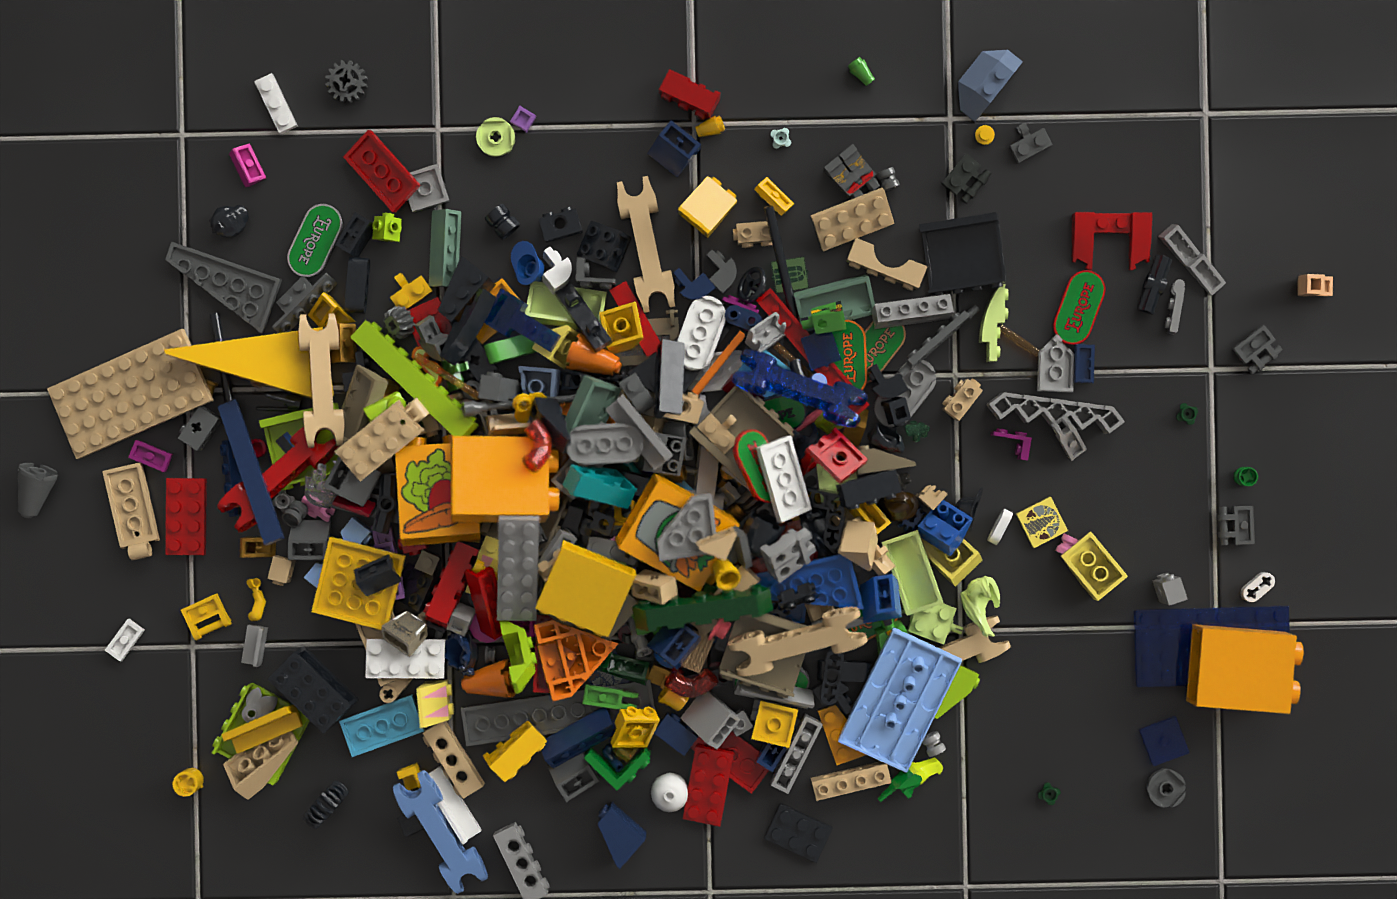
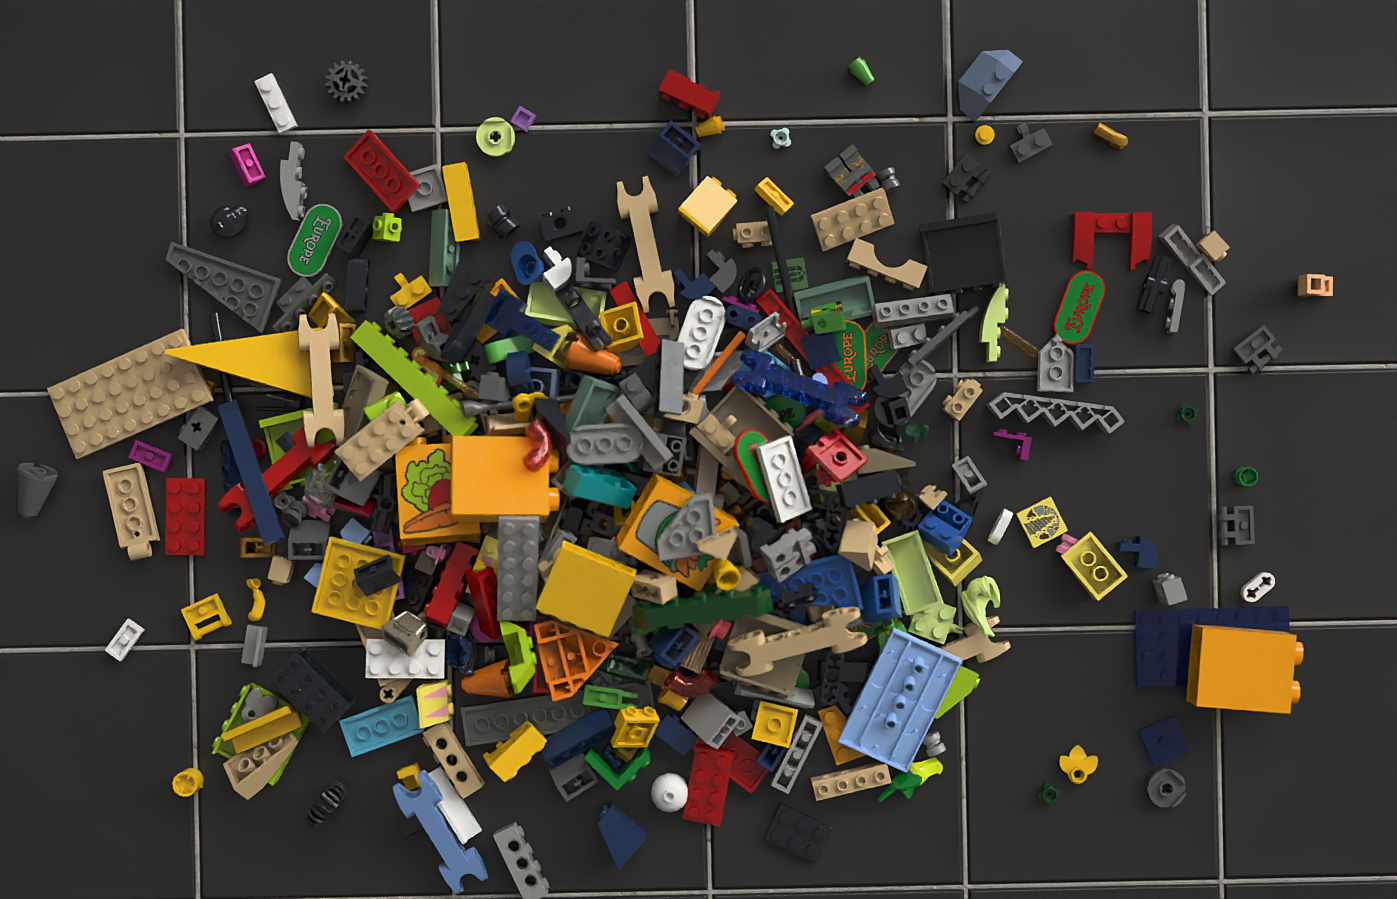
light grey hinge [1051,415,1087,461] -> none
none -> light grey slope [280,141,307,222]
none -> bright pink hinge [426,543,453,564]
none -> yellow panel [442,162,481,242]
none -> dark blue brick [506,350,535,397]
none -> red plant [814,464,837,487]
none -> light grey plate [888,323,927,349]
none -> light grey slope [952,456,987,494]
none -> yellow plate [1059,745,1098,784]
none -> pearl gold bar [1092,123,1128,150]
none -> dark blue brick [1116,536,1159,568]
none -> tan brick [1195,231,1230,262]

